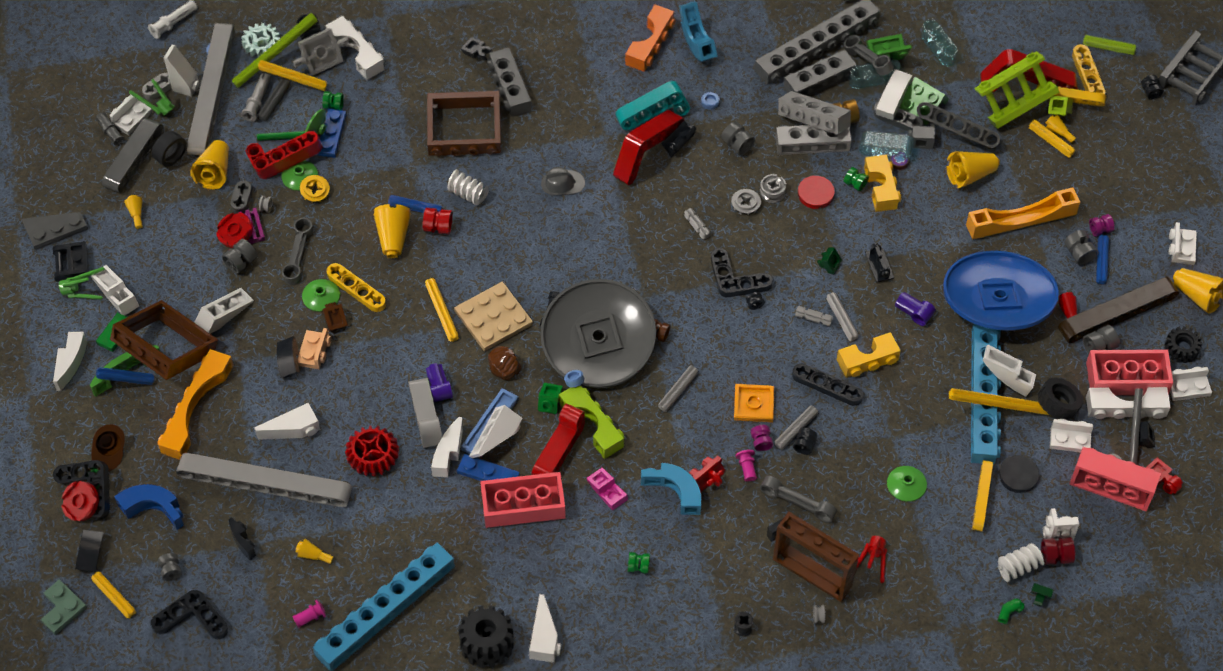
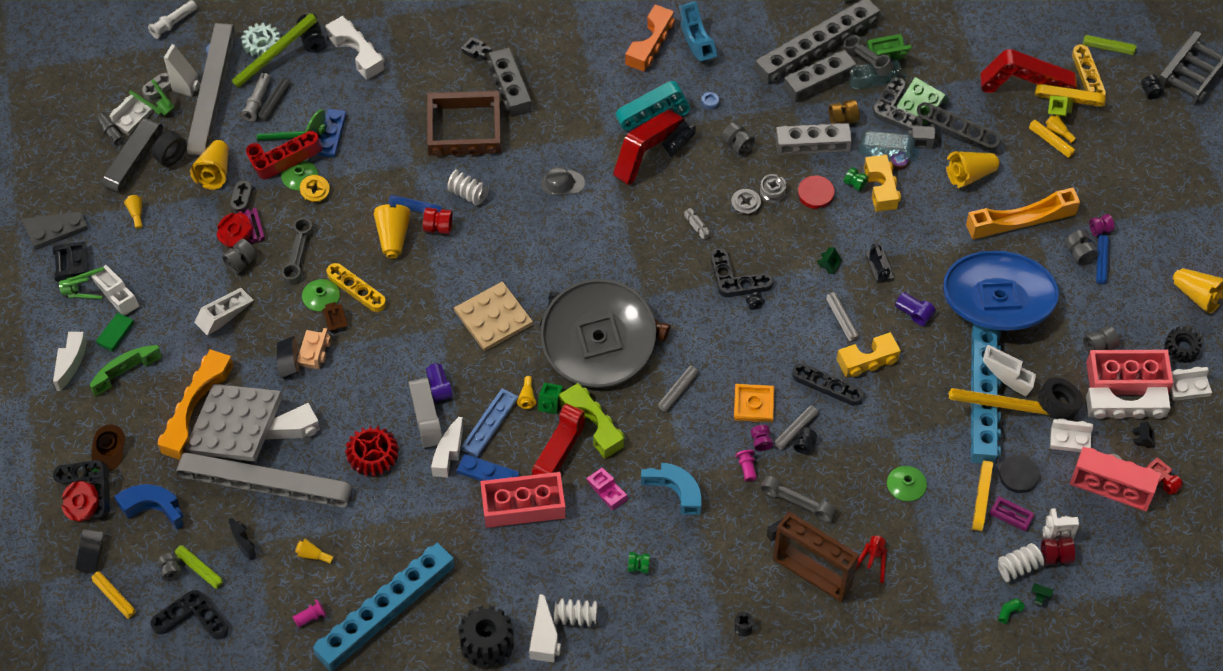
sand green plate [40,580,87,635] -> none
blue axle [96,367,154,385] -> none
reddish brown window [110,300,218,380] -> none
yellow axle [258,60,327,91] -> none
light grey bush [259,195,272,213] -> none
light grey plate [292,28,350,76] -> none
green wheel [322,91,344,110] -> none
yellow axle [425,278,459,342] -> none
white slope [469,405,522,458] -> none
reddish brown hair [488,346,521,380] -> none
medium blue tile [564,370,585,387] -> none
red hips [689,456,726,493] -> none
light grey brick [778,91,851,135] -> none
light grey axle [795,306,833,326] -> none
light grey bush [813,605,825,624] -> none
white slope [876,70,912,120] -> none
clear light blue beam [921,19,958,67] -> none
lime fence [974,51,1059,129] -> none
dark brown beam [1058,277,1180,344] -> none
red cone [1058,292,1078,318] -> none
dark grey bar [1129,388,1143,465] -> none
white bracket [1169,222,1196,265] -> none
none -> lime axle [175,545,223,589]
none -> light grey plate [184,384,283,462]
none -> yellow cone [517,376,536,409]
none -> white piece [554,599,597,627]
none -> magenta tile [989,496,1035,532]

